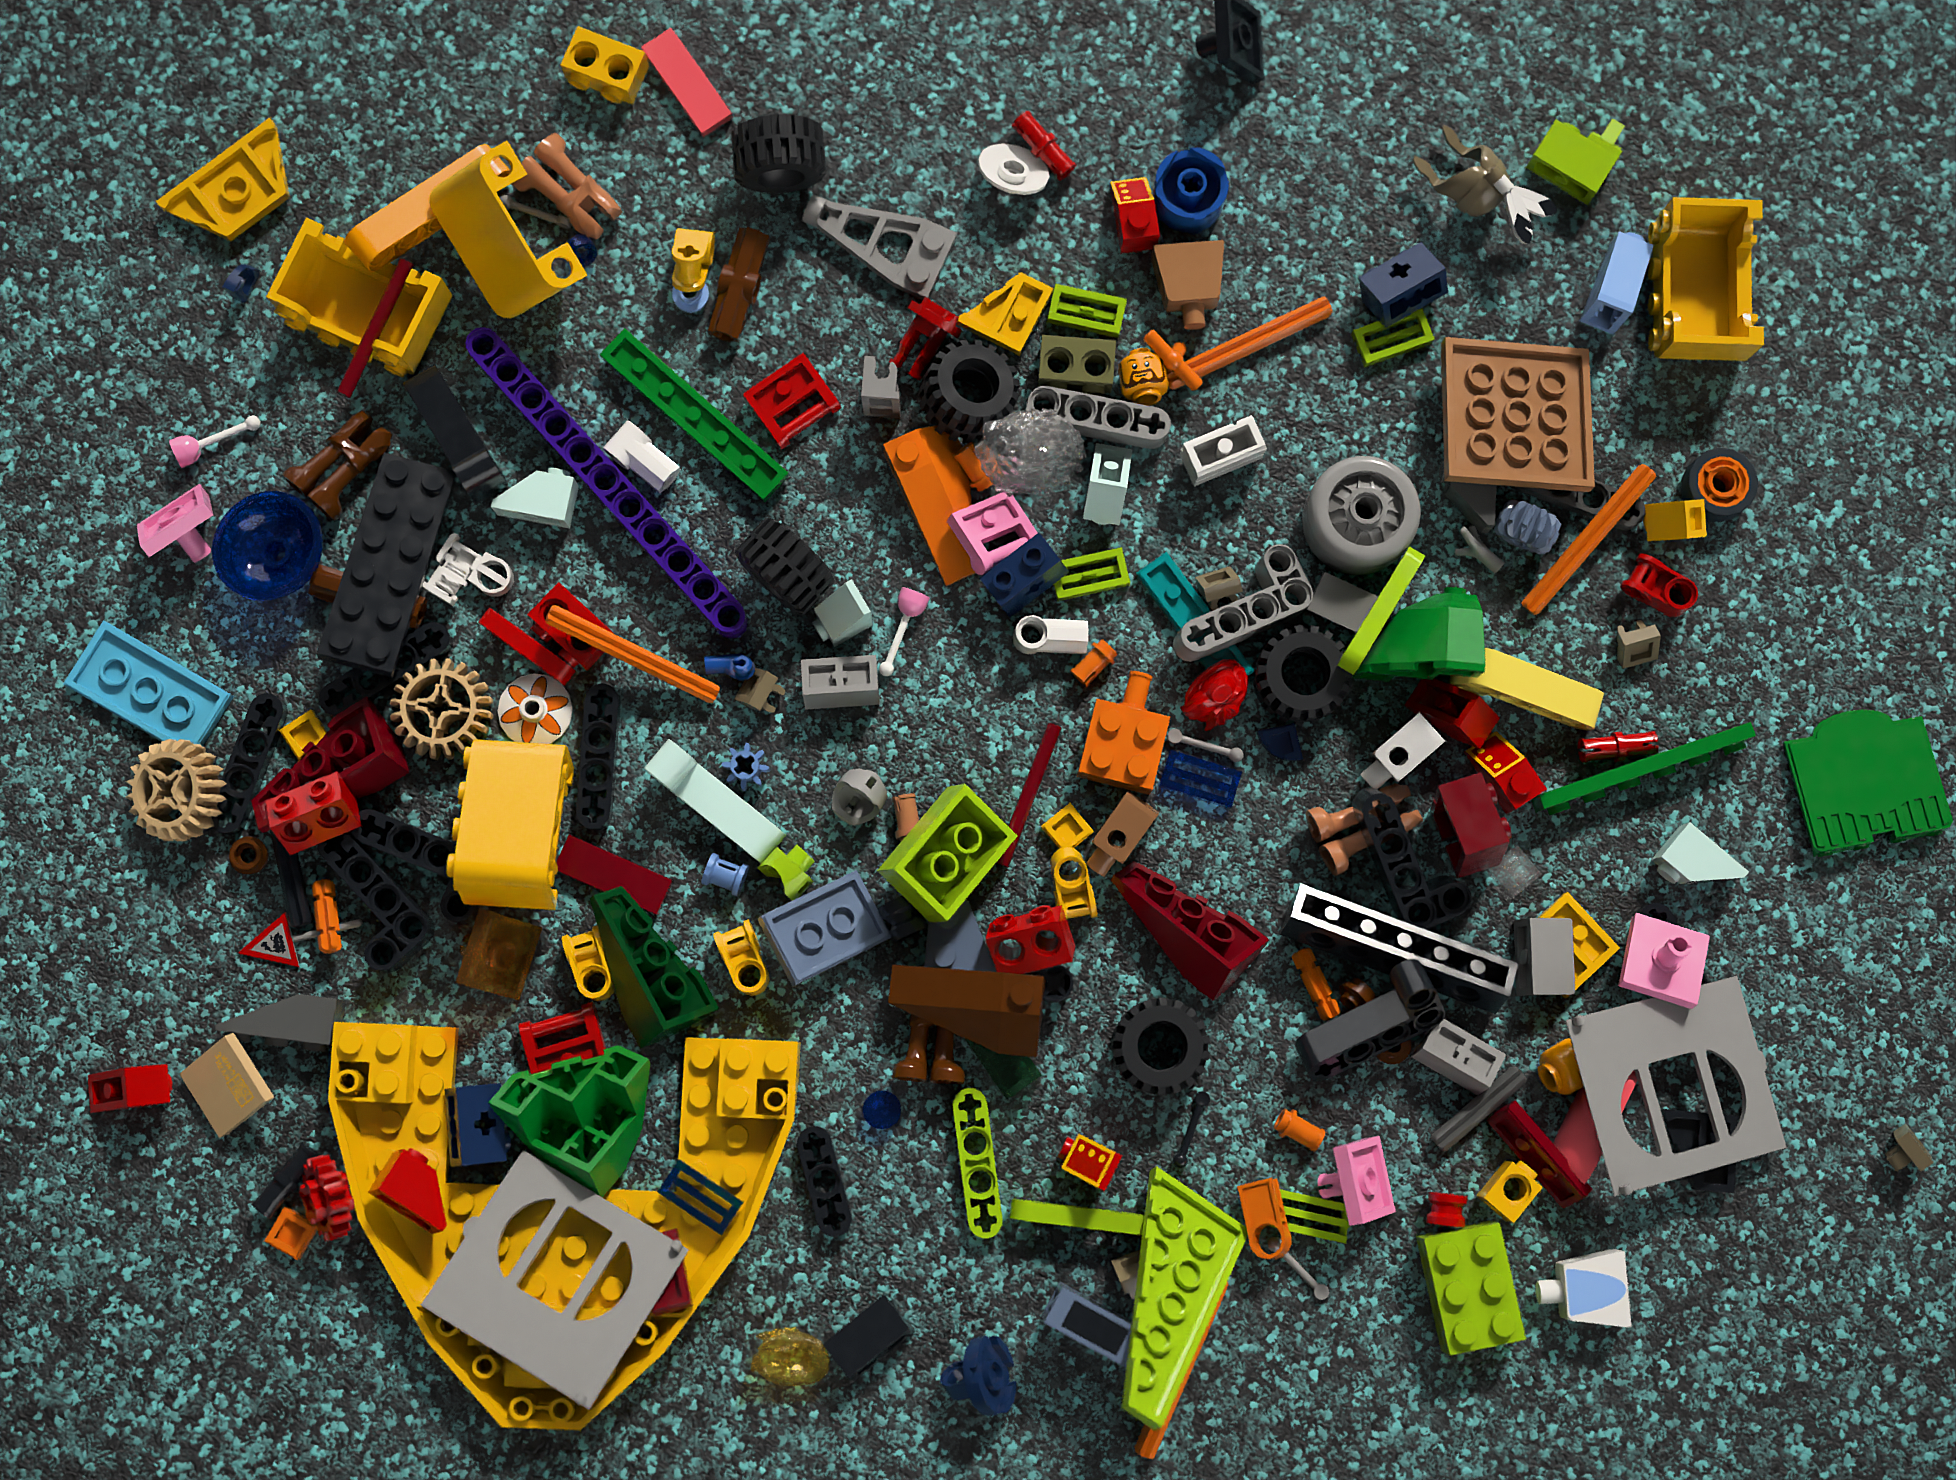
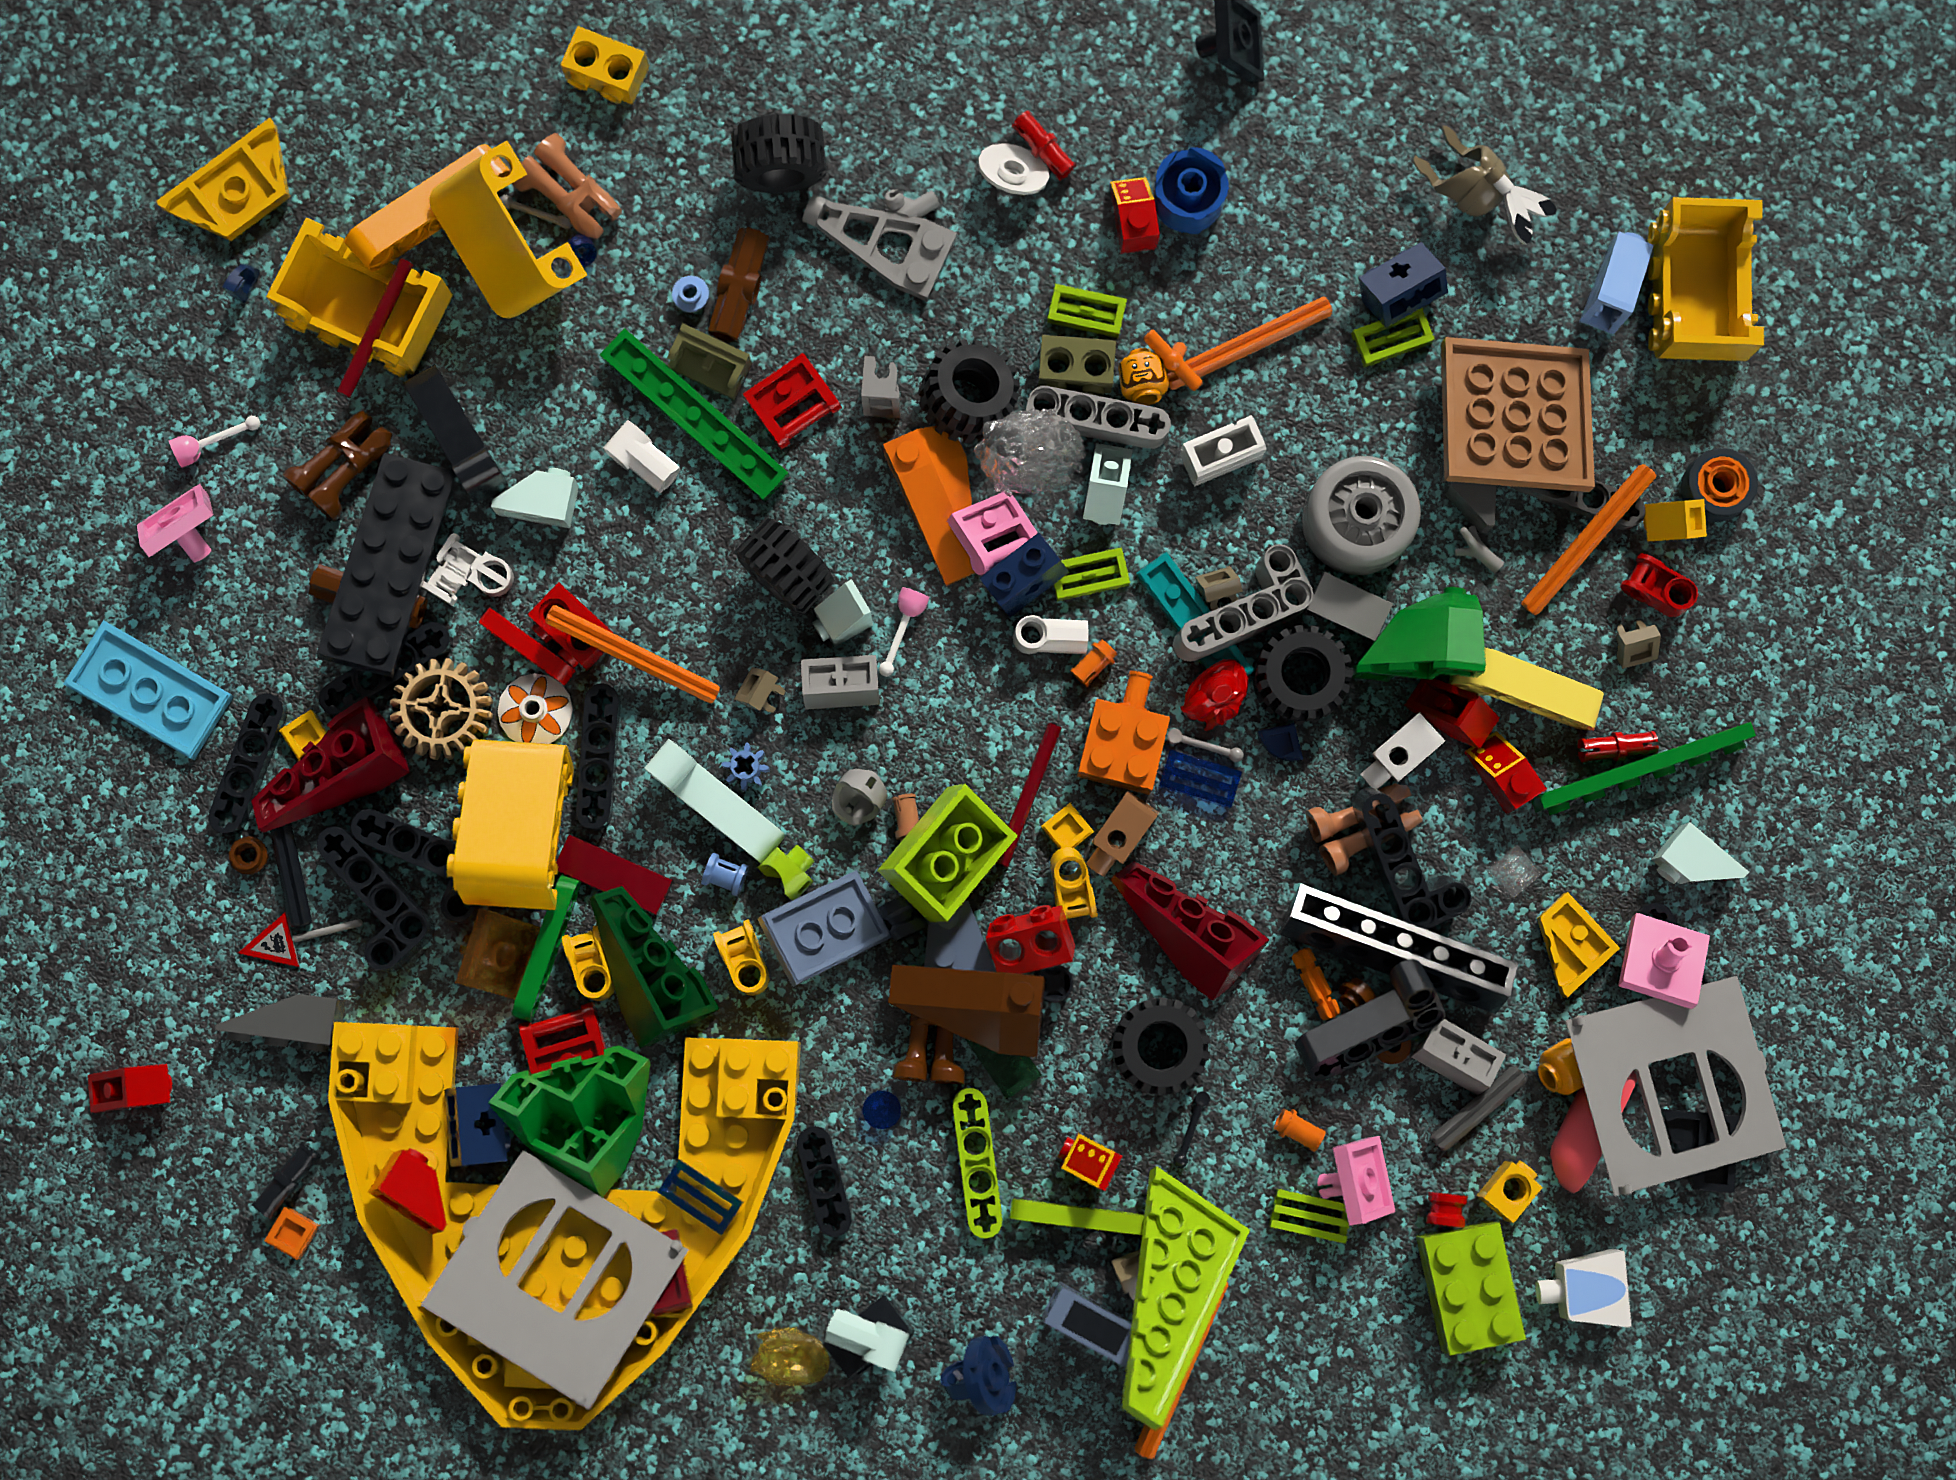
tan gear [125,739,227,841] -> none
tan tile [180,1033,274,1138] -> none
clear blue hat [212,491,323,601] -> none
red brick [266,771,361,855] -> none
red gear [299,1155,354,1241] -> none
orange axle [312,879,342,954] -> none
dark purple beam [465,327,748,639] -> none
coral tile [641,28,733,137] -> none
yellow piece [672,228,715,292] -> none
blue arm [704,653,755,681] -> none
red piece [889,297,962,381] -> none
orange pin [953,442,997,492] -> none
yellow wing [957,272,1053,356] -> none
medium nougat torso [1151,240,1224,330] -> none
orange piece [1237,1178,1292,1259] -> none
light grey hinge [1267,1237,1329,1300] -> none
lime beam [1337,546,1425,675] -> none
dark red piece [1430,772,1512,879] -> none
dark red tile [1486,1100,1593,1209] -> none
sand blue gear [1493,500,1561,554] -> none
light grey panel [1514,918,1575,996] -> none
lime hinge [1525,118,1625,205] -> none
green piece [1783,710,1953,857] -> none
dark tan tile [1885,1123,1934,1172] -> none
none -> green beam [512,875,581,1022]
none -> olive hinge [667,323,752,400]
none -> light aqua piece [825,1309,910,1372]
none -> light grey arm [884,190,940,218]

